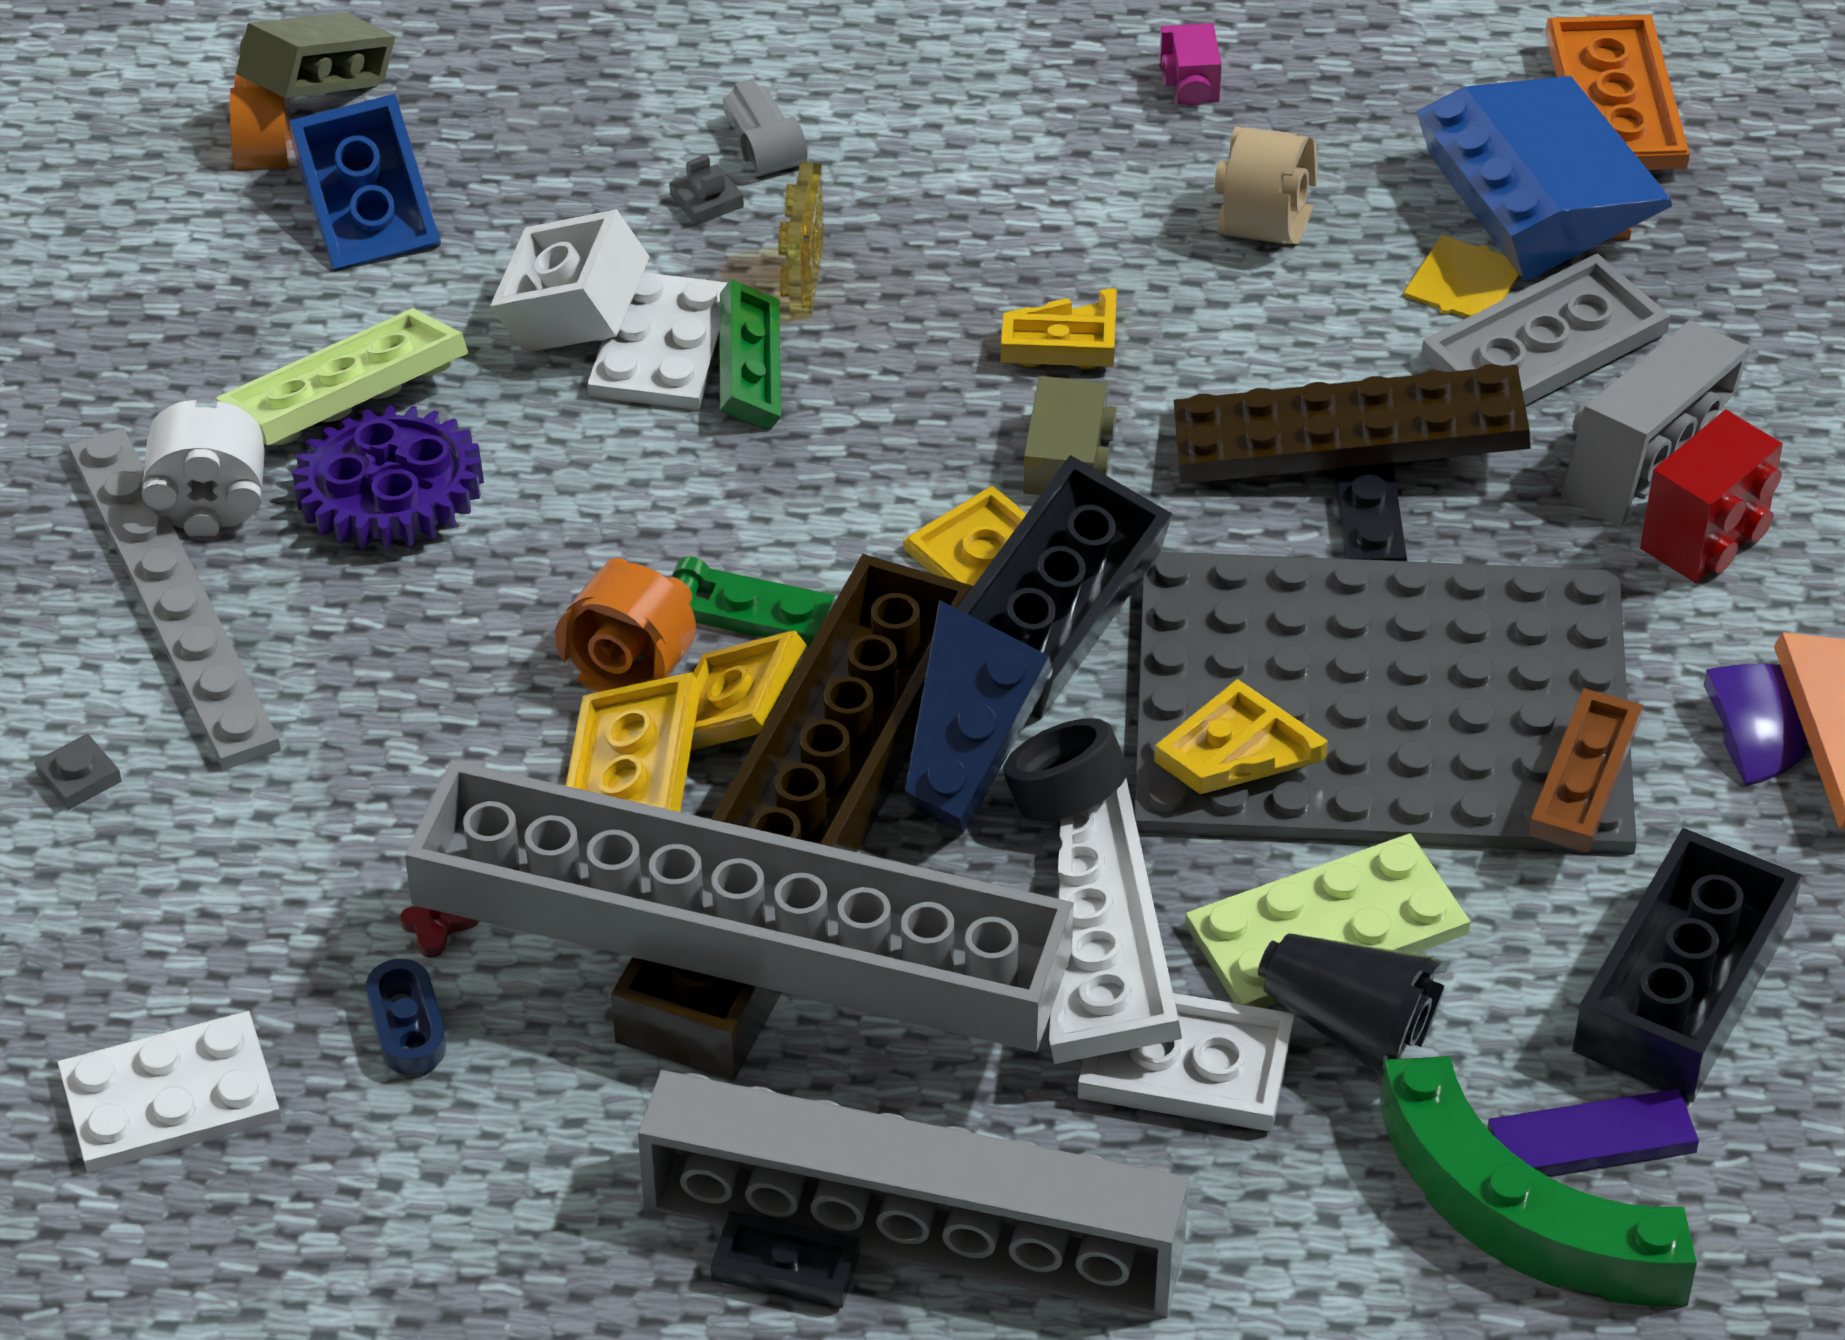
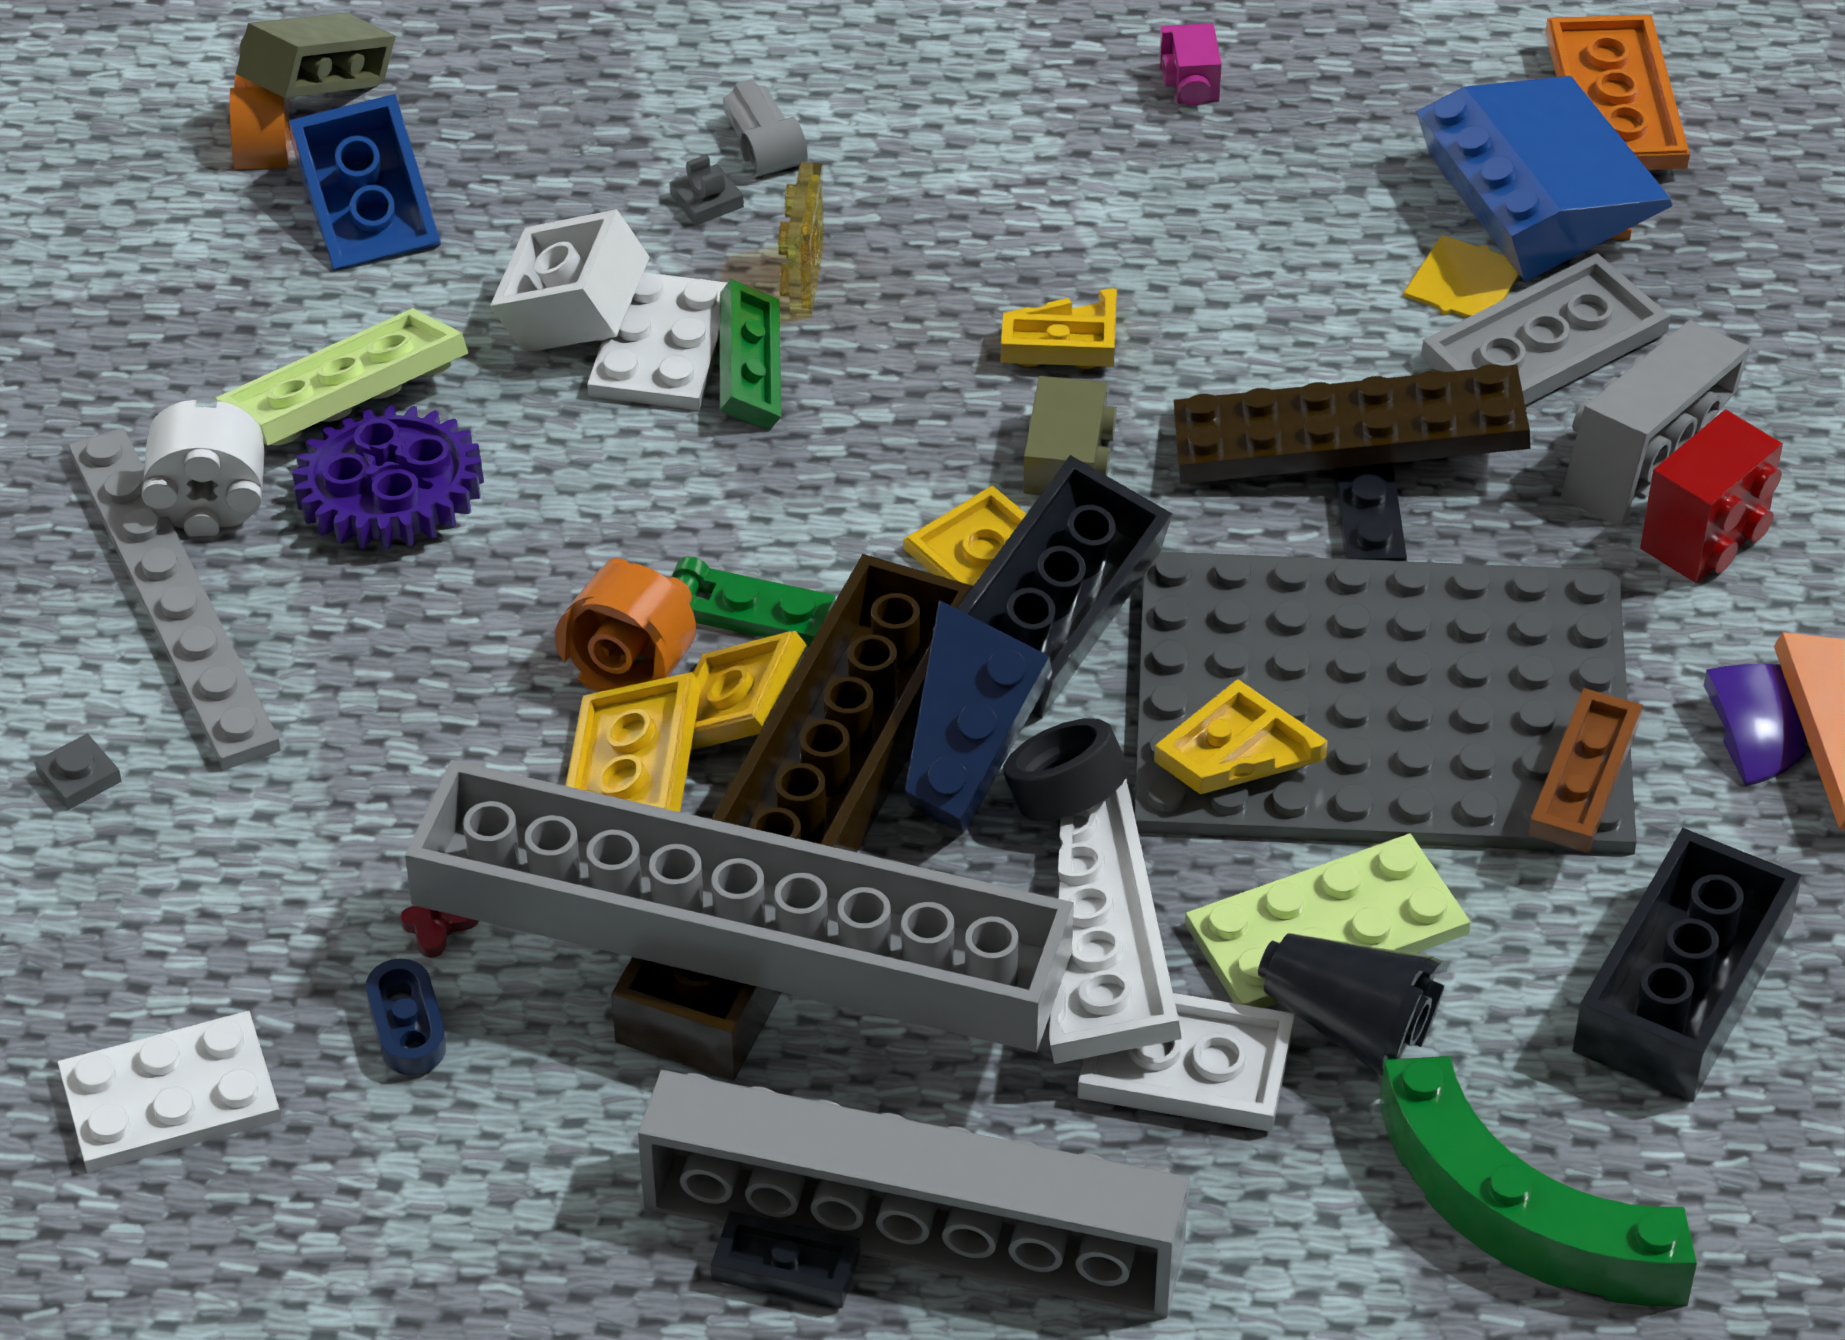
tan brick [1215,126,1318,244] -> none
dark purple tile [1487,1089,1699,1176] -> none

